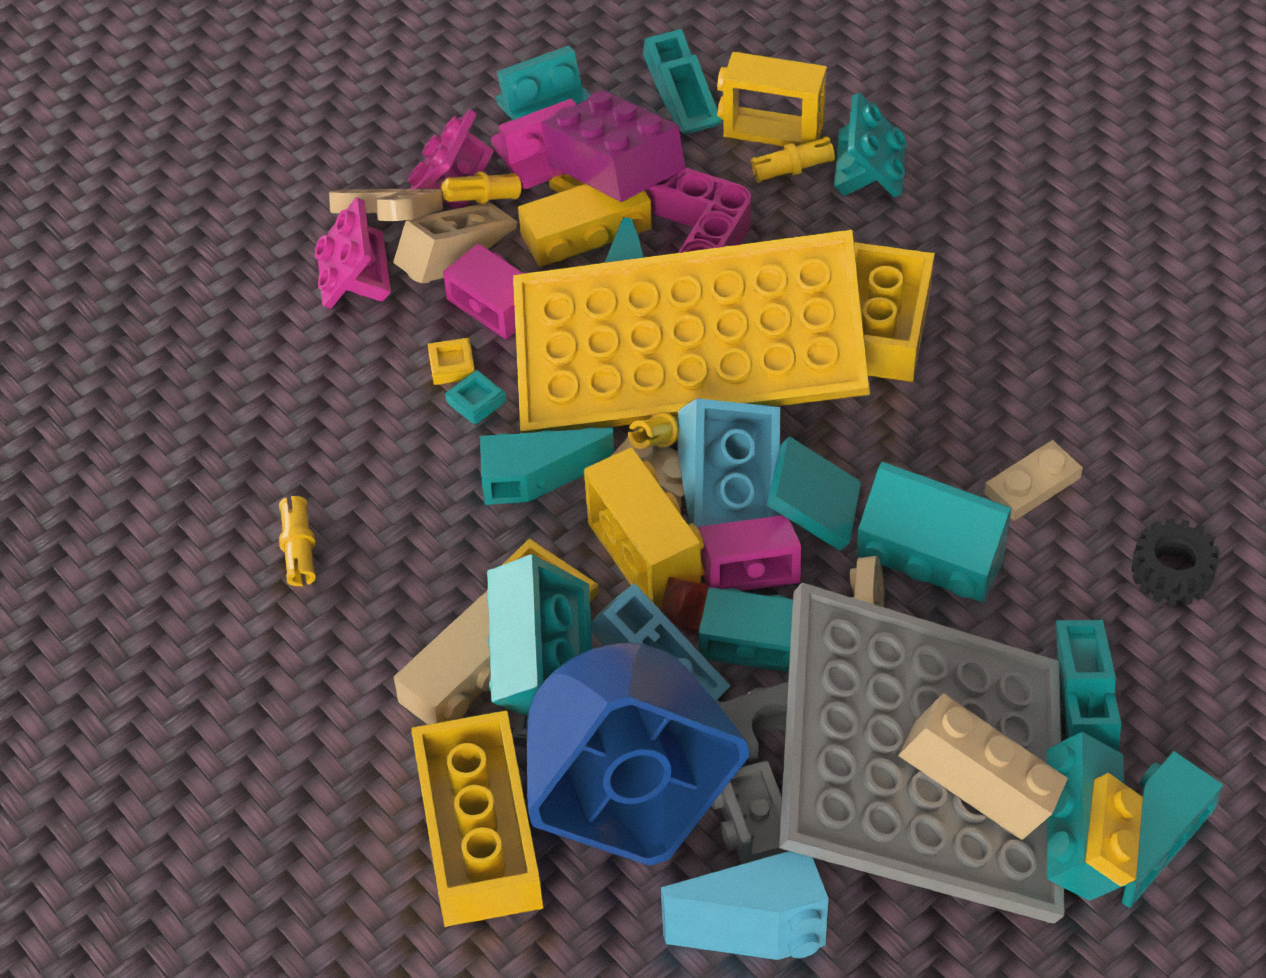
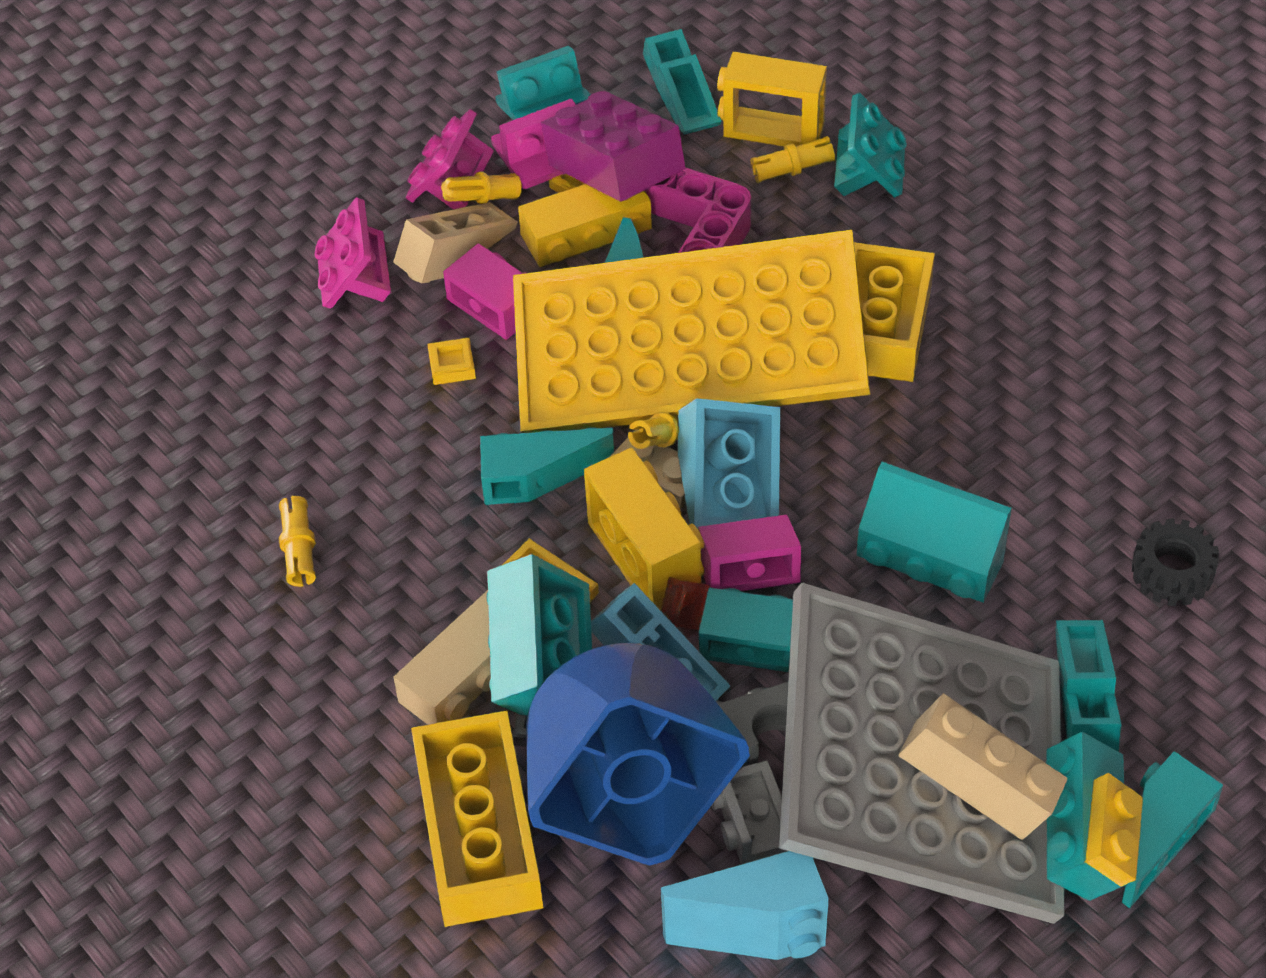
tan beam [329,189,443,221] -> none
teal tile [445,370,507,425] -> none
teal tile [767,436,861,551] -> none
tan plate [850,556,885,607] -> none
tan plate [984,440,1083,521] -> none

